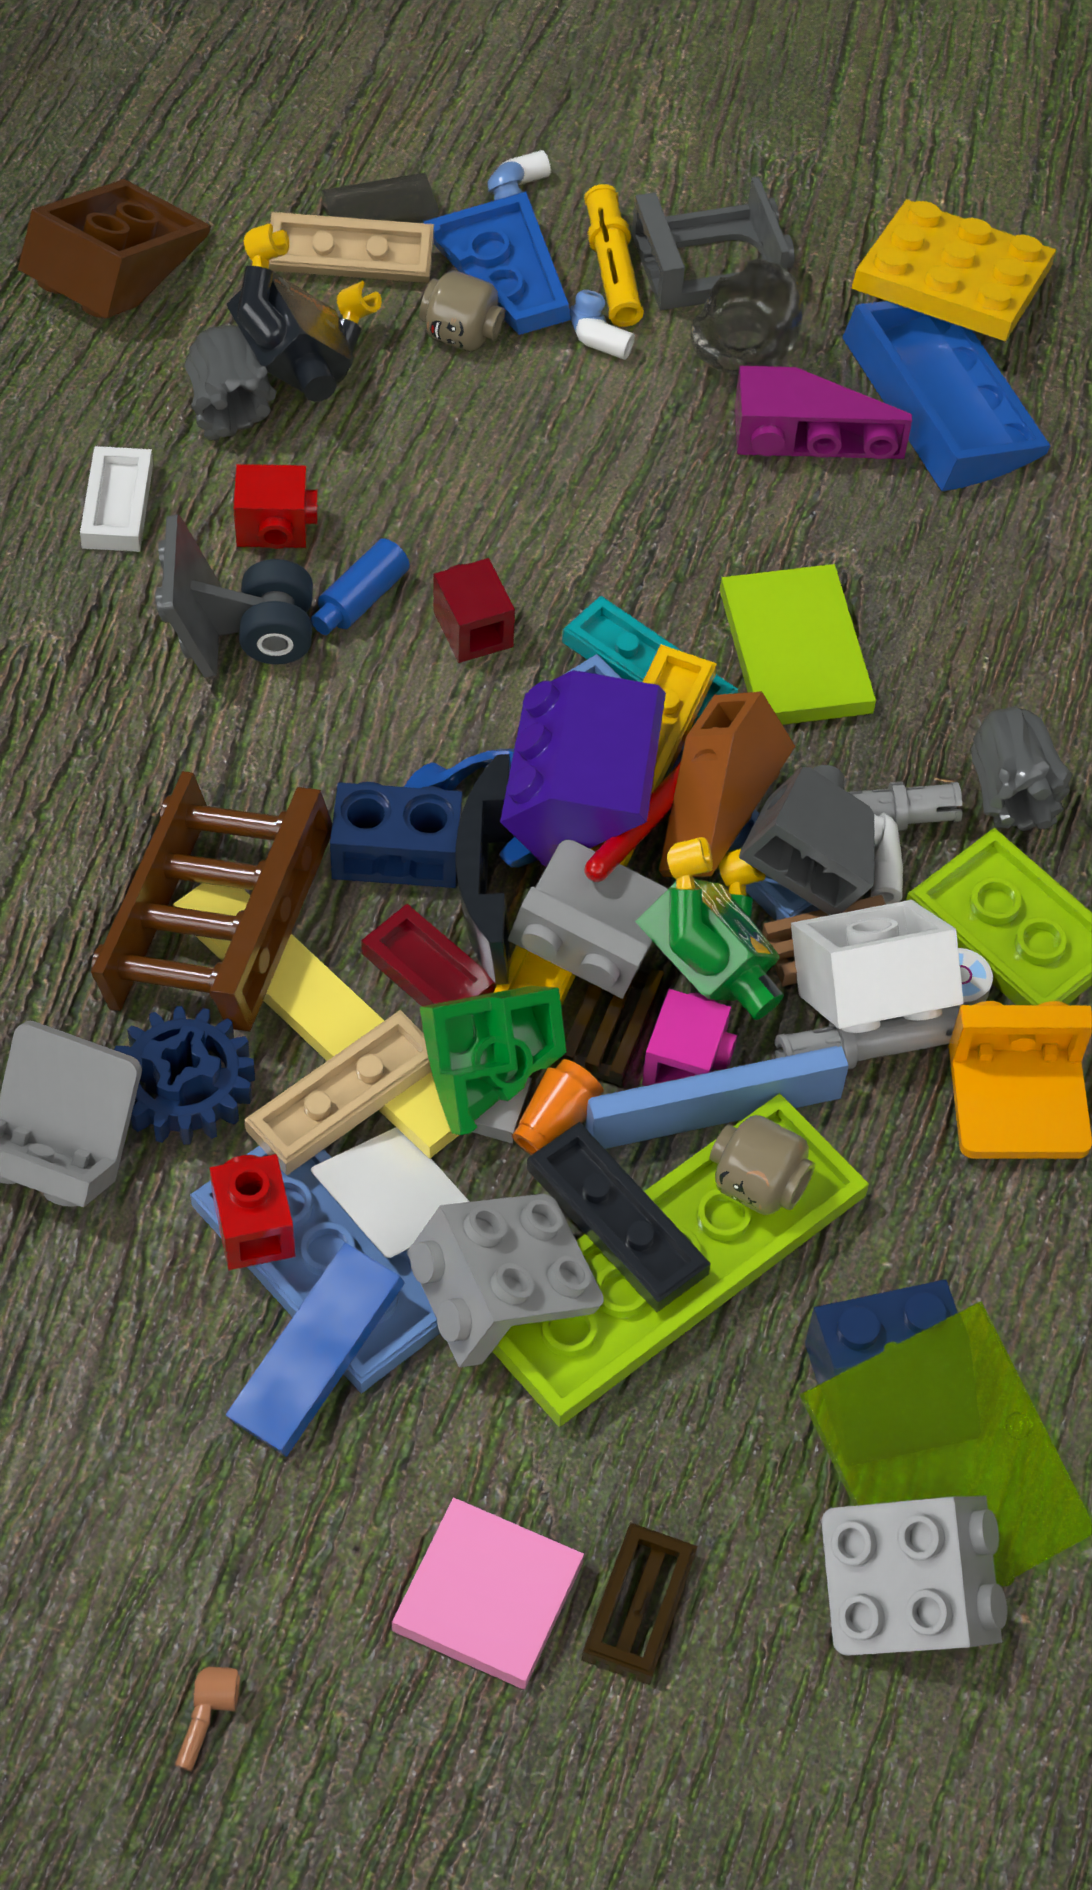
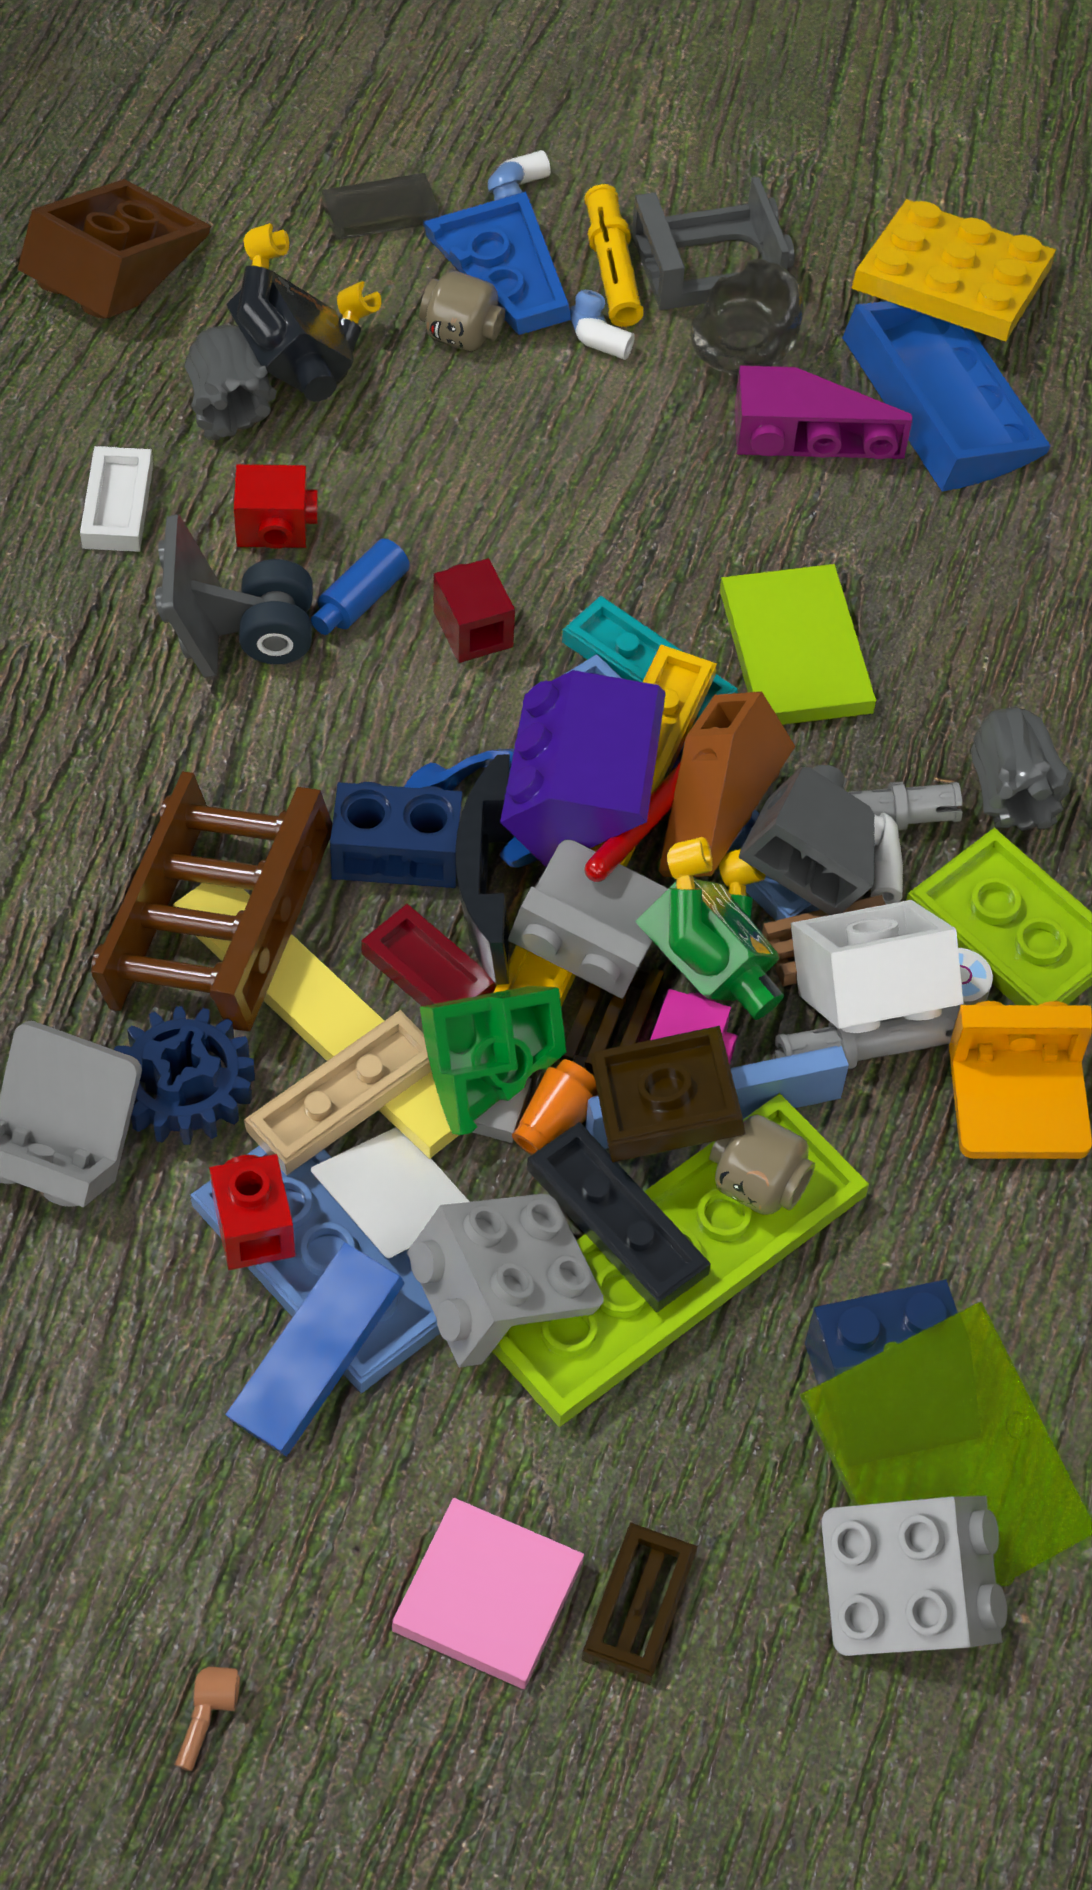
tan tile [269,212,434,283] -> none
none -> dark brown tile [590,1026,746,1163]

